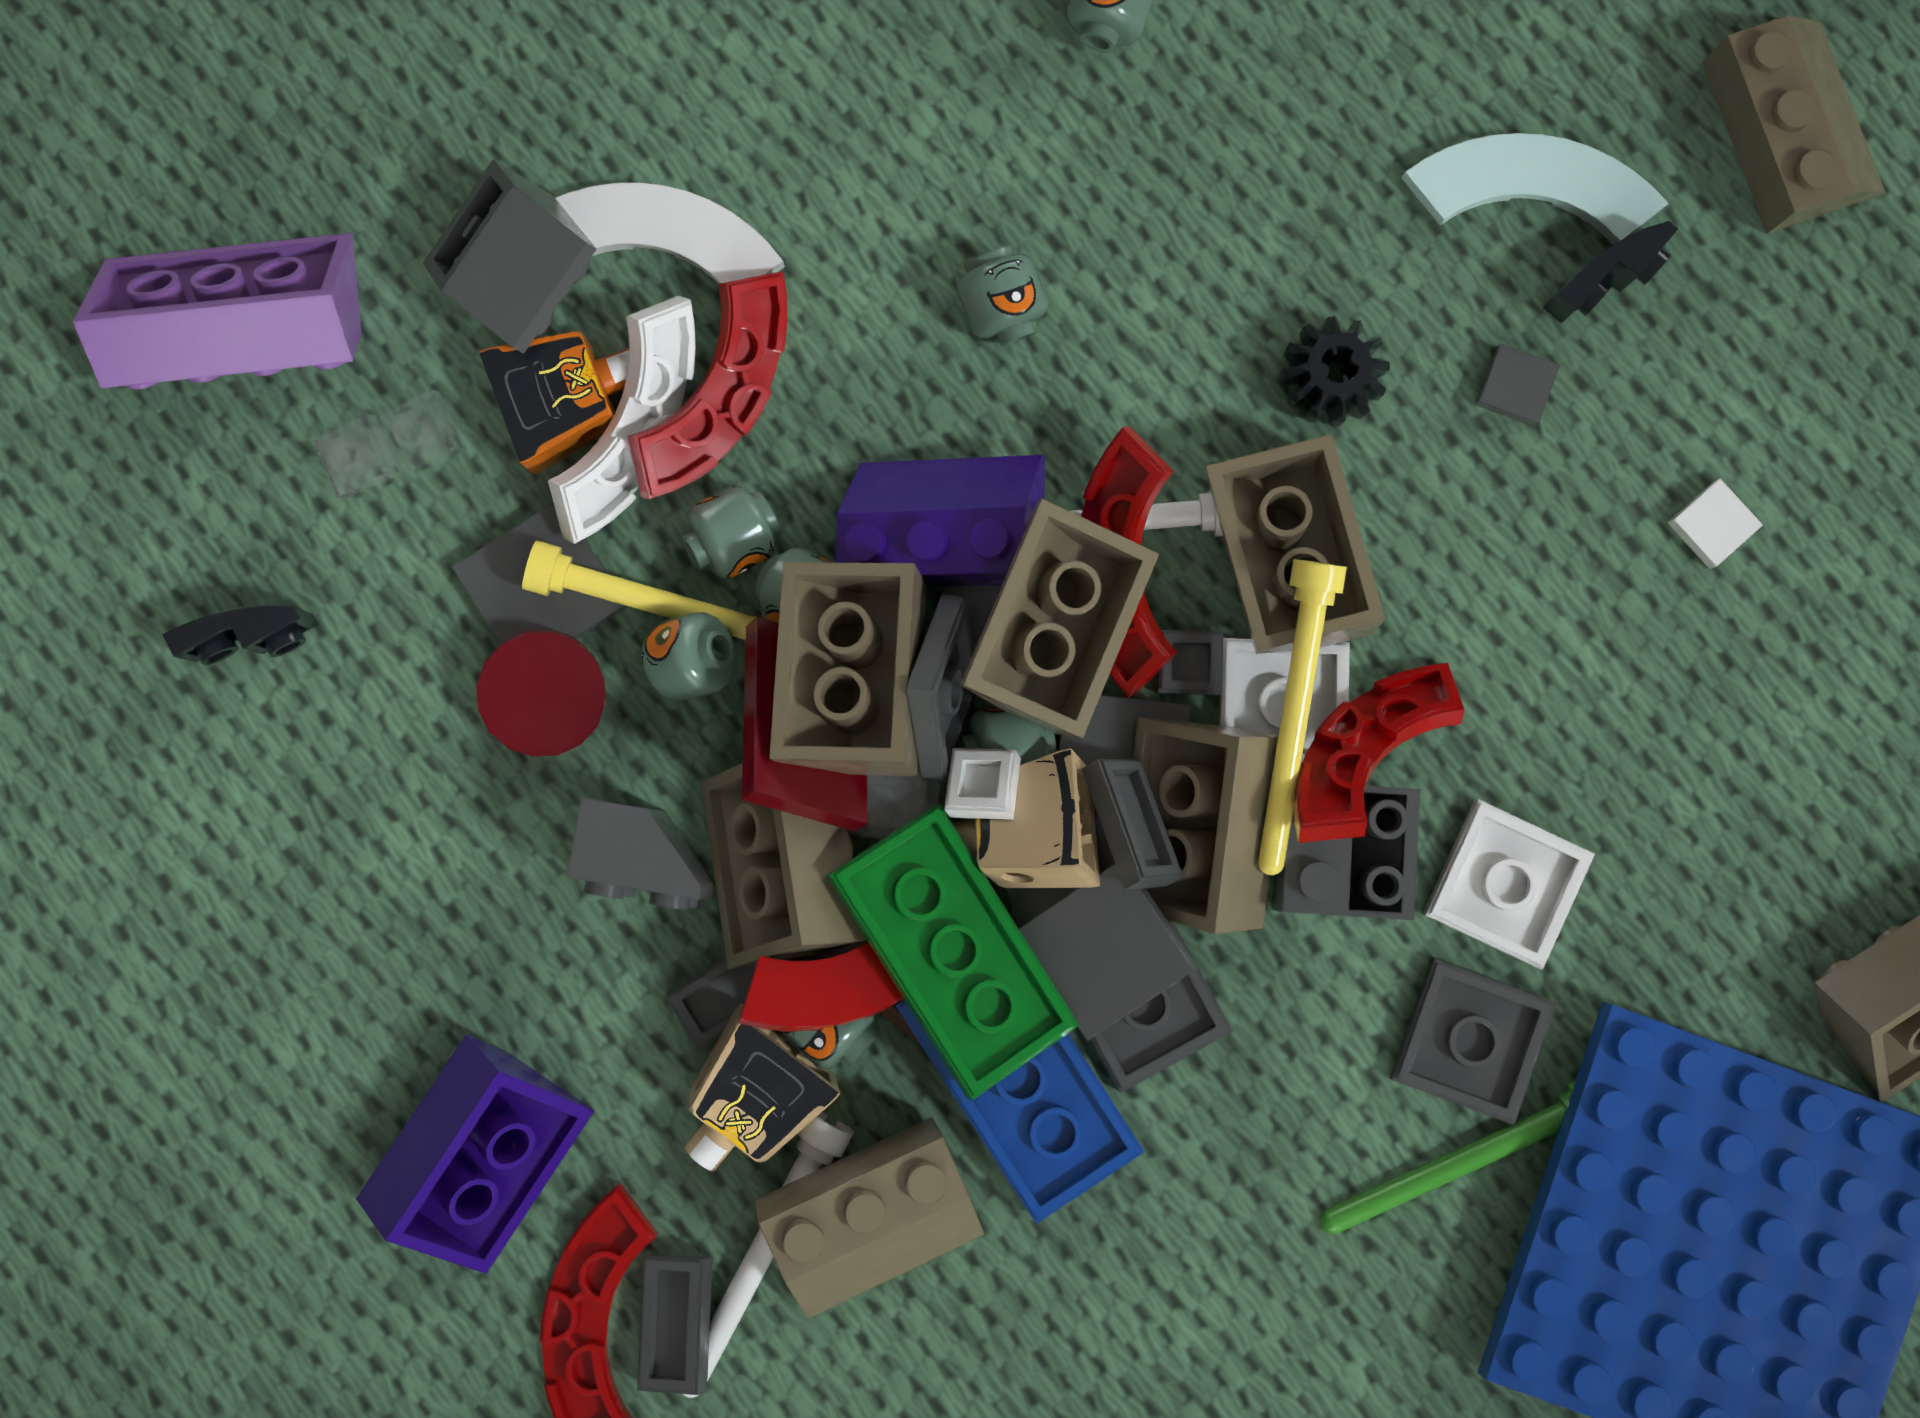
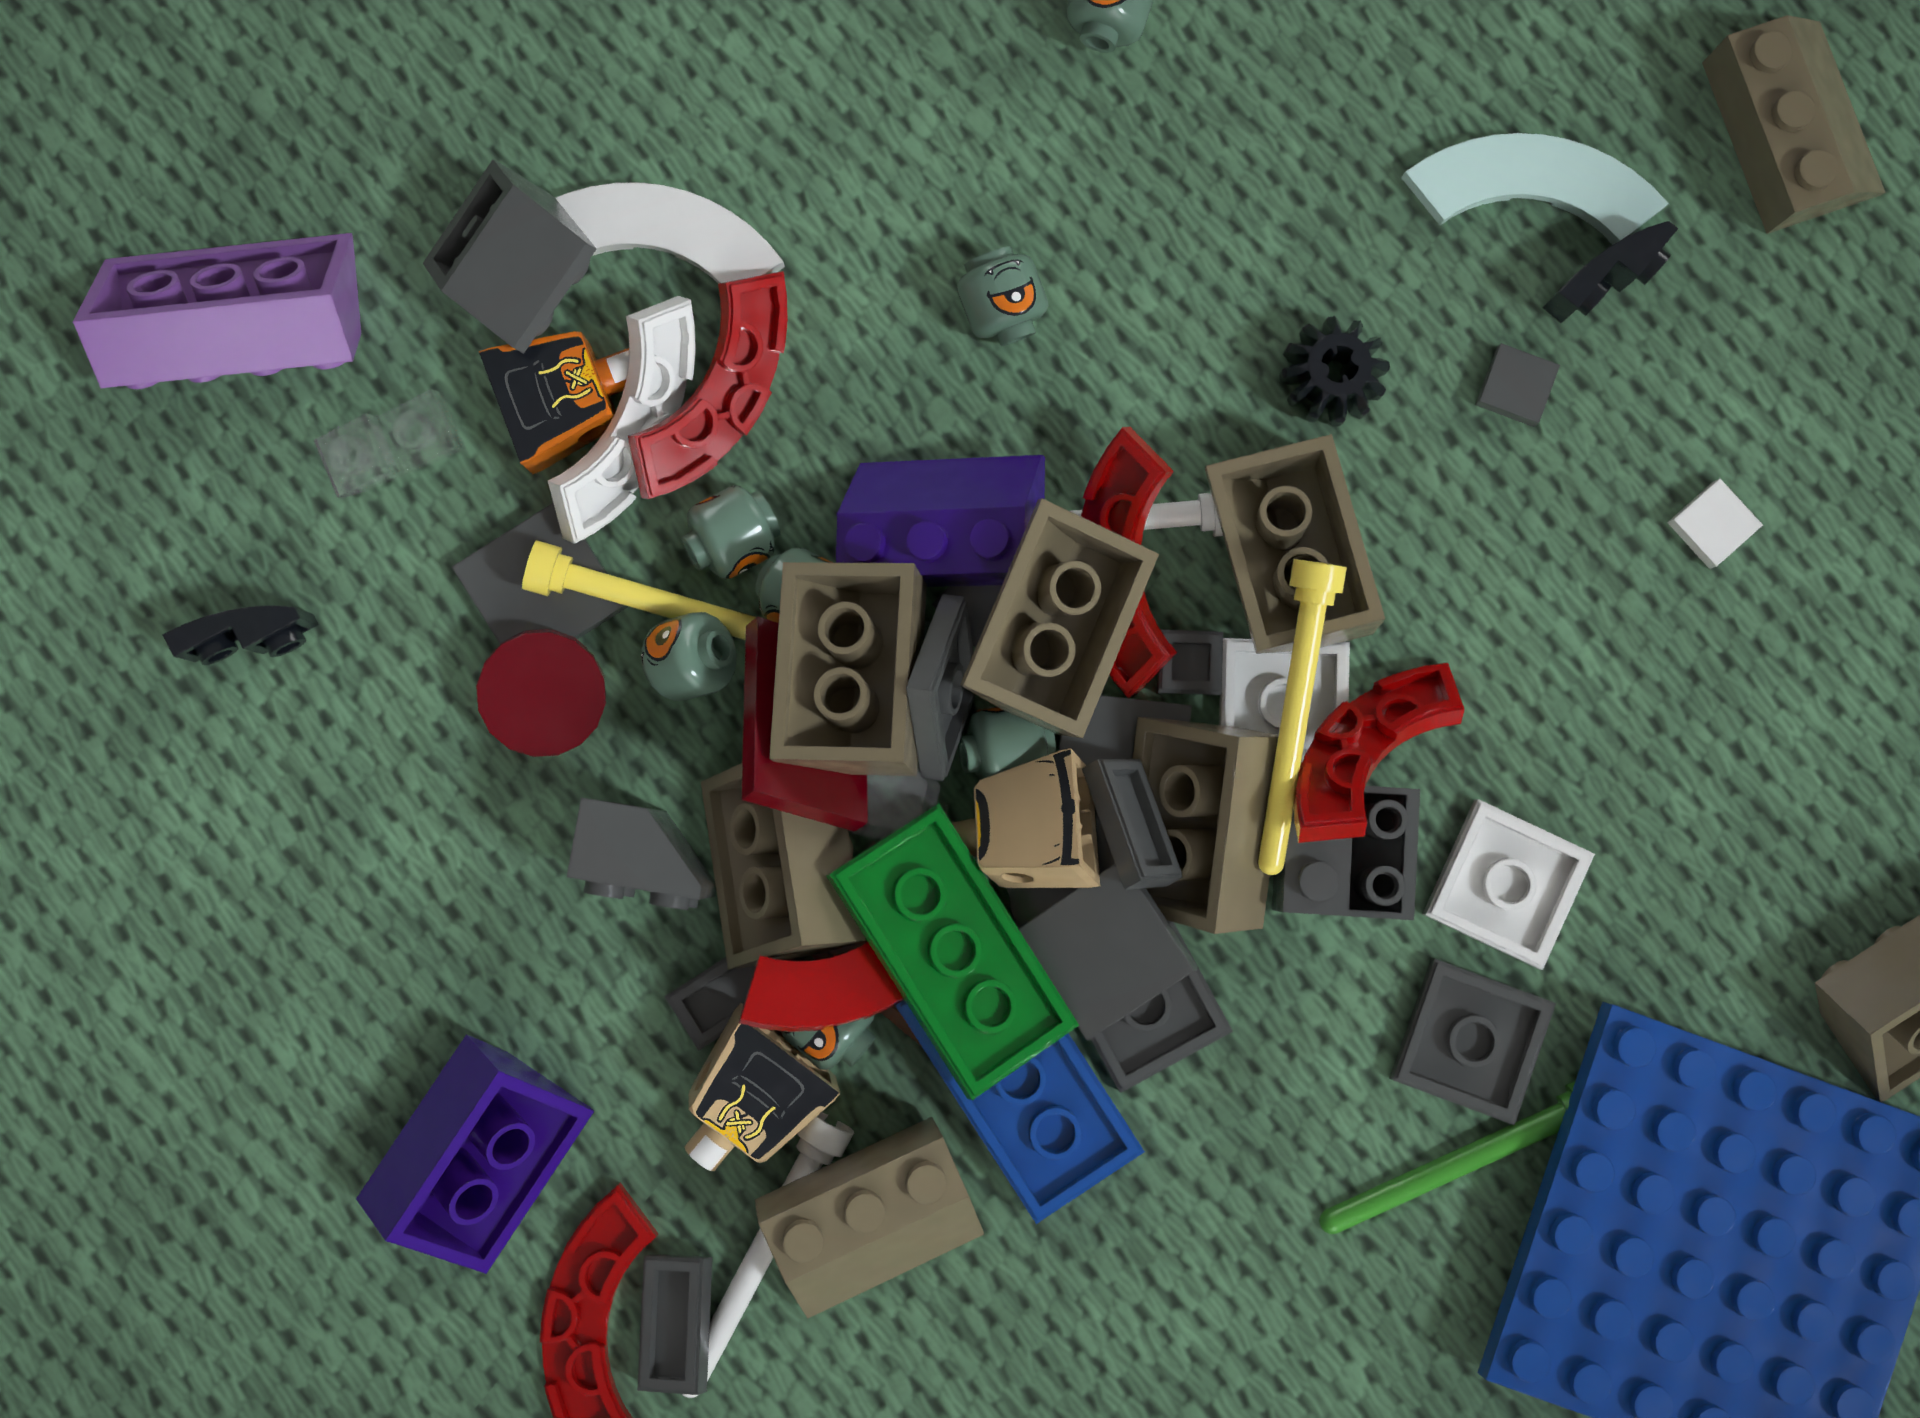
white tile [944,748,1021,820] -> none

